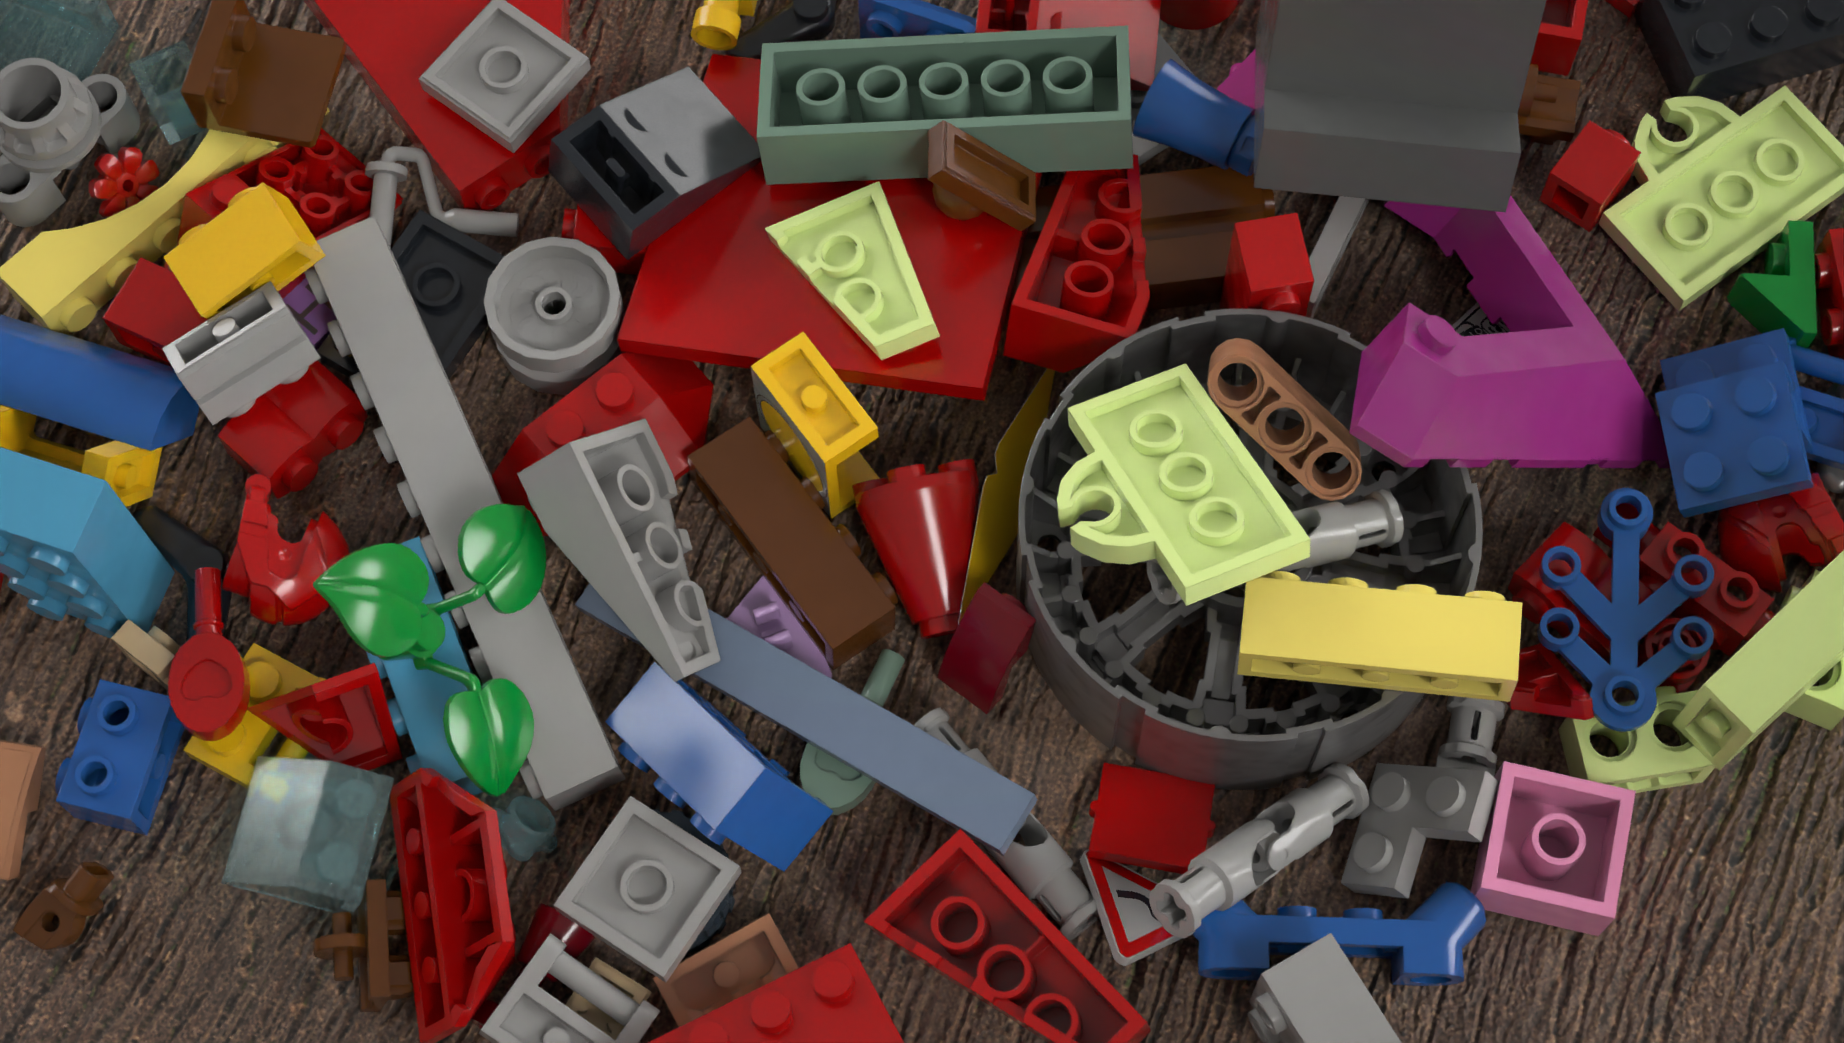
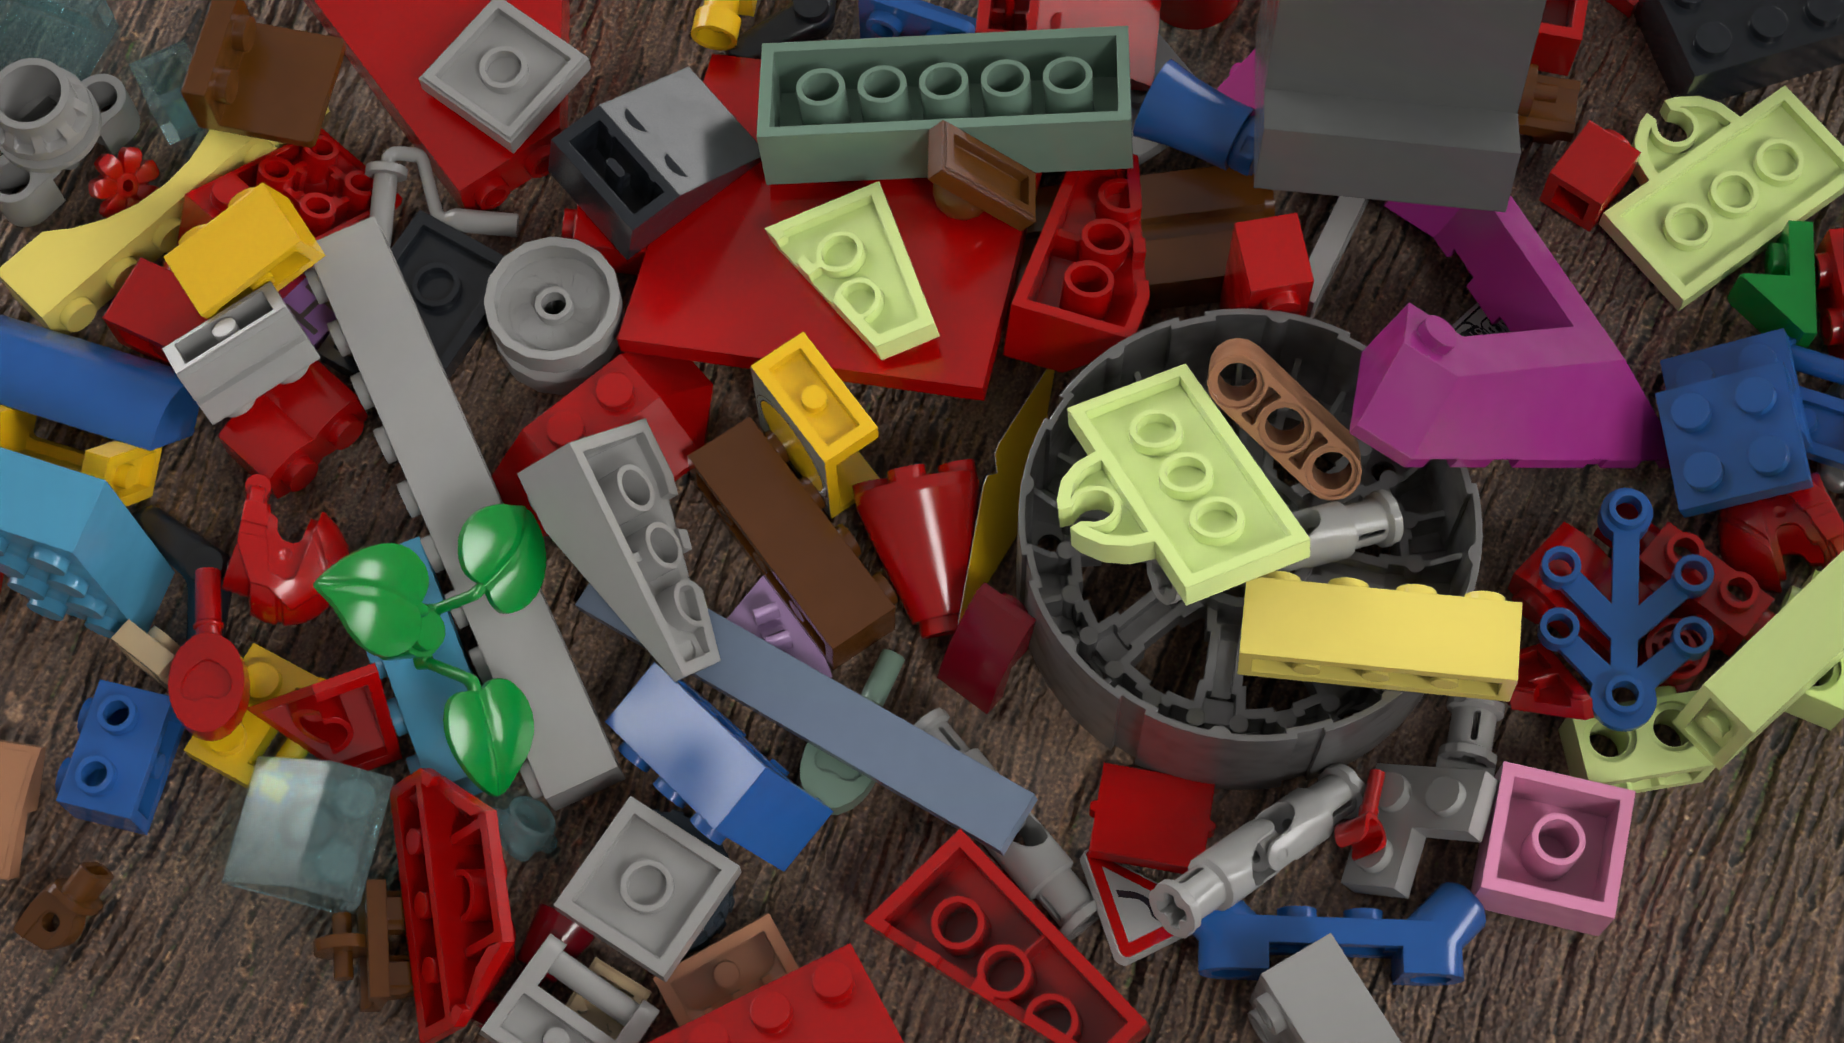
none -> red hand [1334,769,1387,861]

